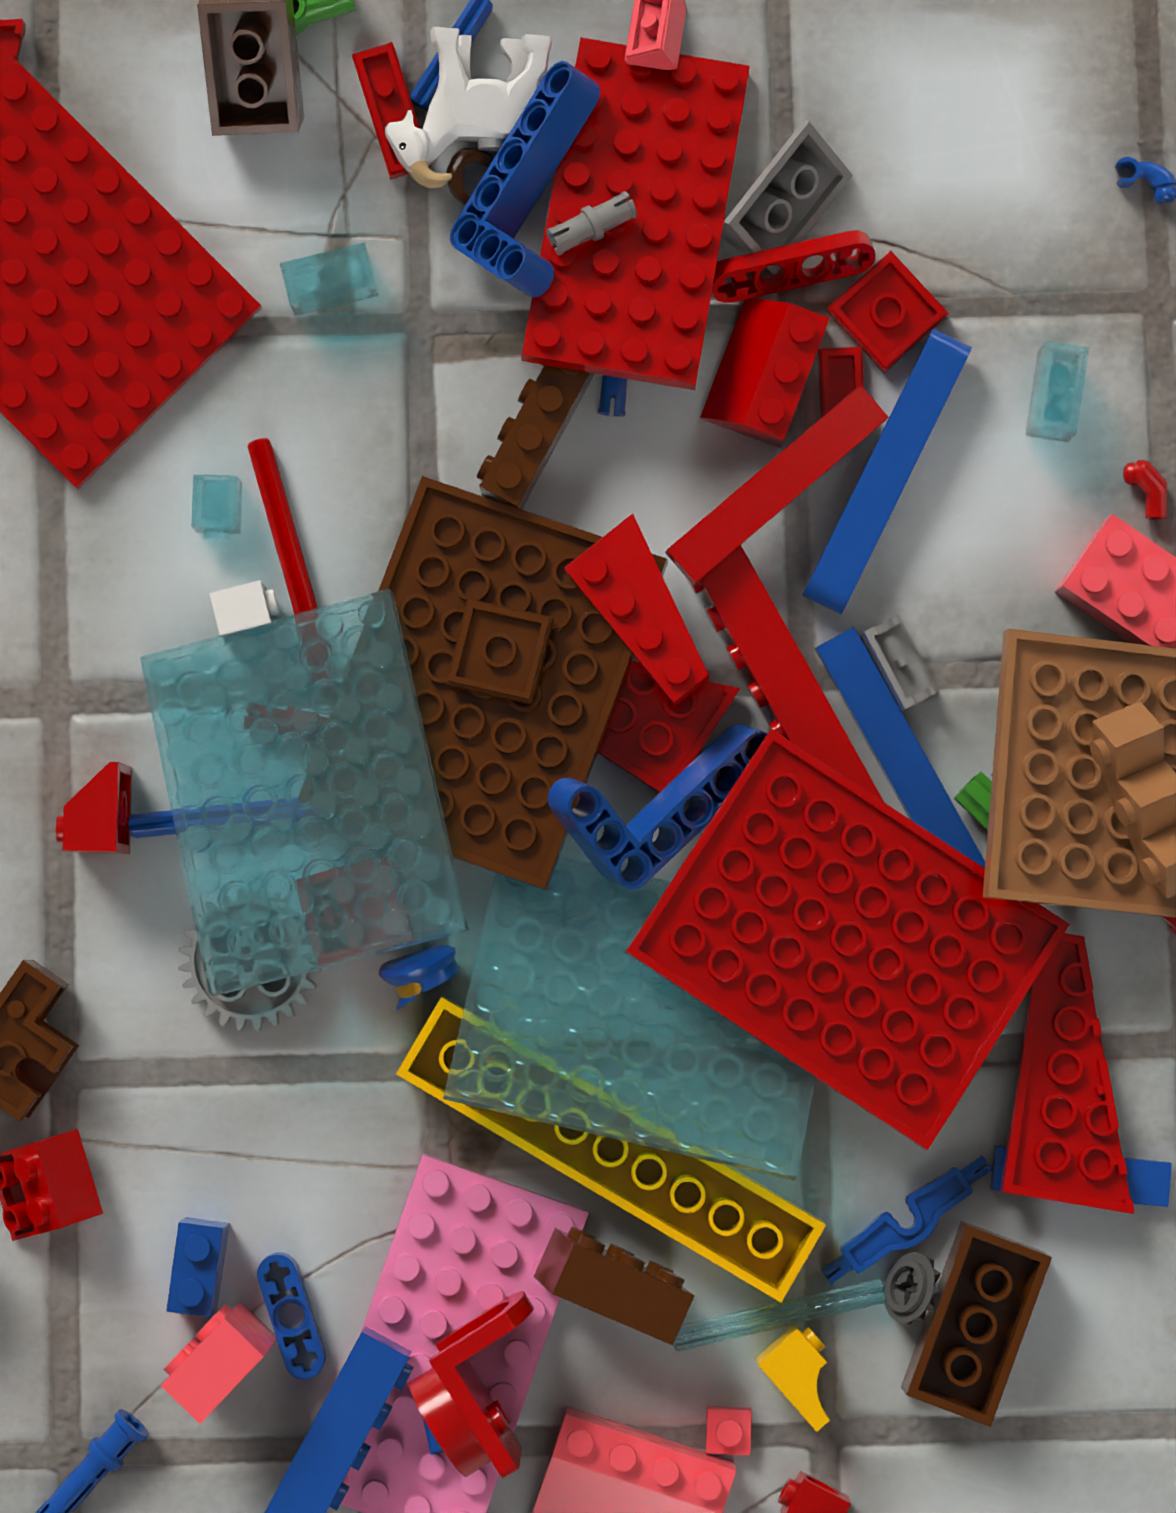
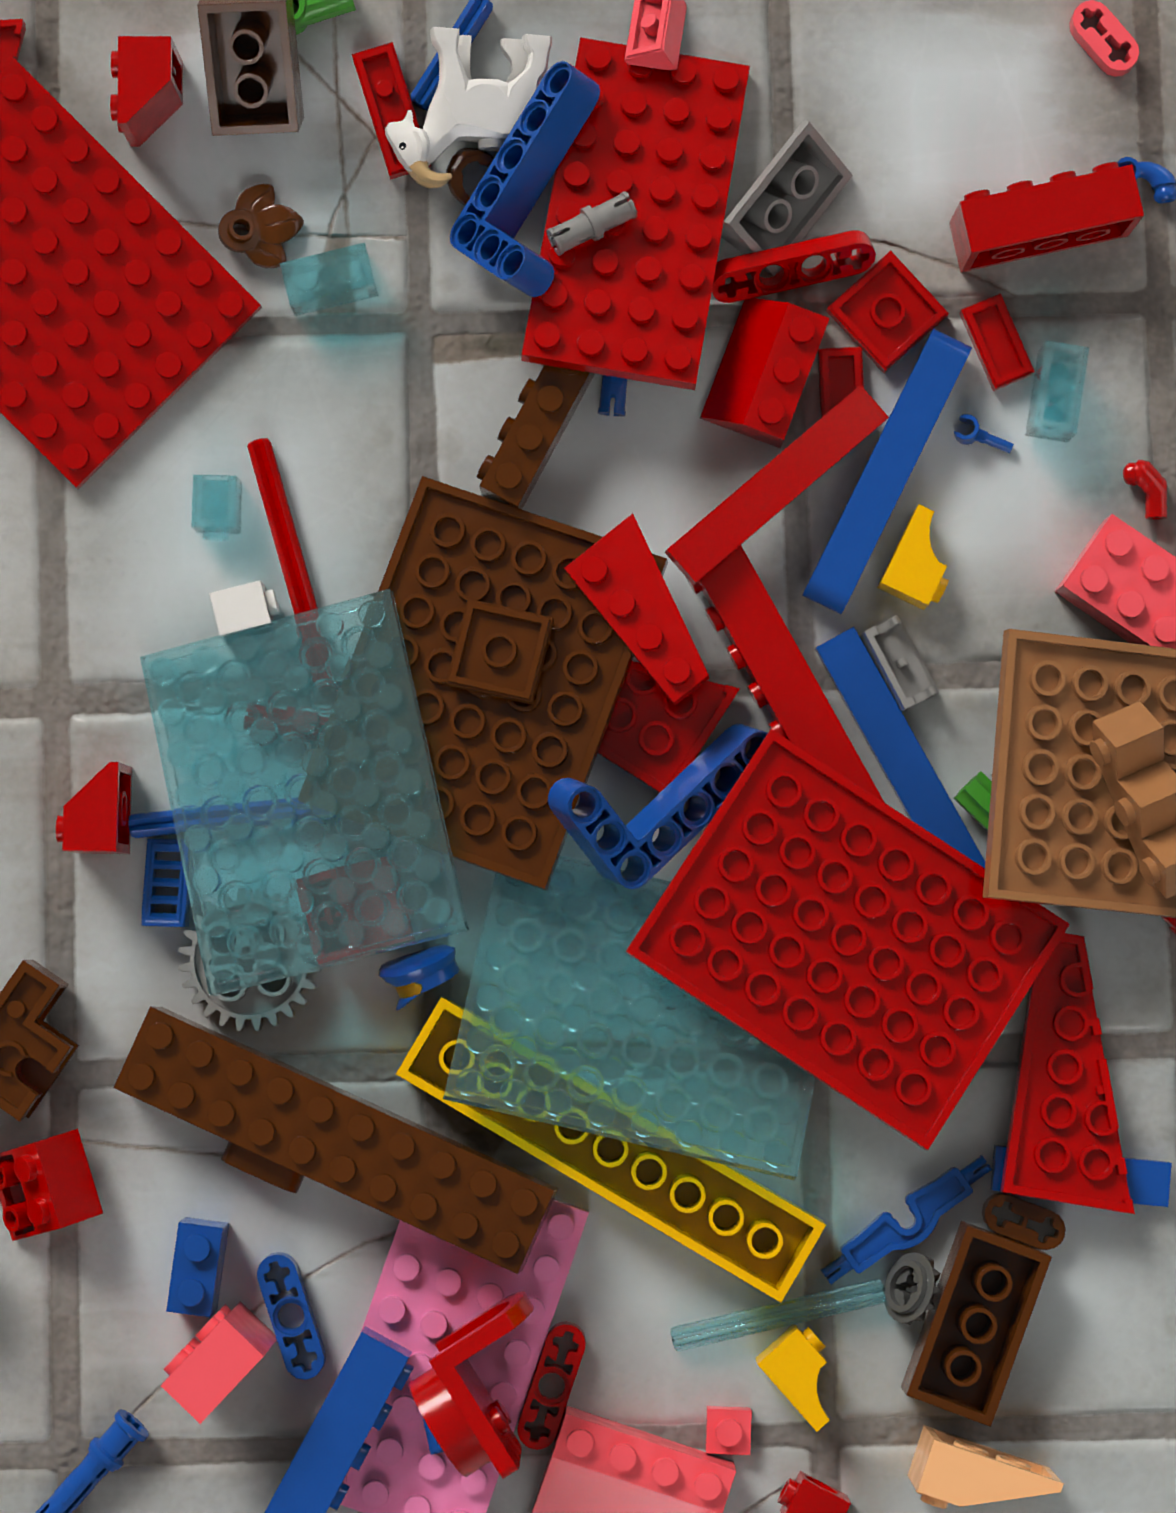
reddish brown brick [533,1226,695,1346] -> none
none -> red slope [110,36,183,147]
none -> reddish brown brick [113,1006,559,1274]
none -> blue slope [141,839,192,927]
none -> reddish brown plate [218,184,304,269]
none -> reddish brown beam [221,1141,305,1193]
none -> red beam [517,1321,586,1450]
none -> yellow arch [877,504,949,610]
none -> light nougat slope [907,1425,1064,1509]
none -> red brick [949,162,1144,273]
none -> blue hand [954,414,1014,453]
none -> red tile [959,293,1035,391]
none -> reddish brown beam [982,1193,1066,1250]
none -> coral beam [1069,0,1139,77]

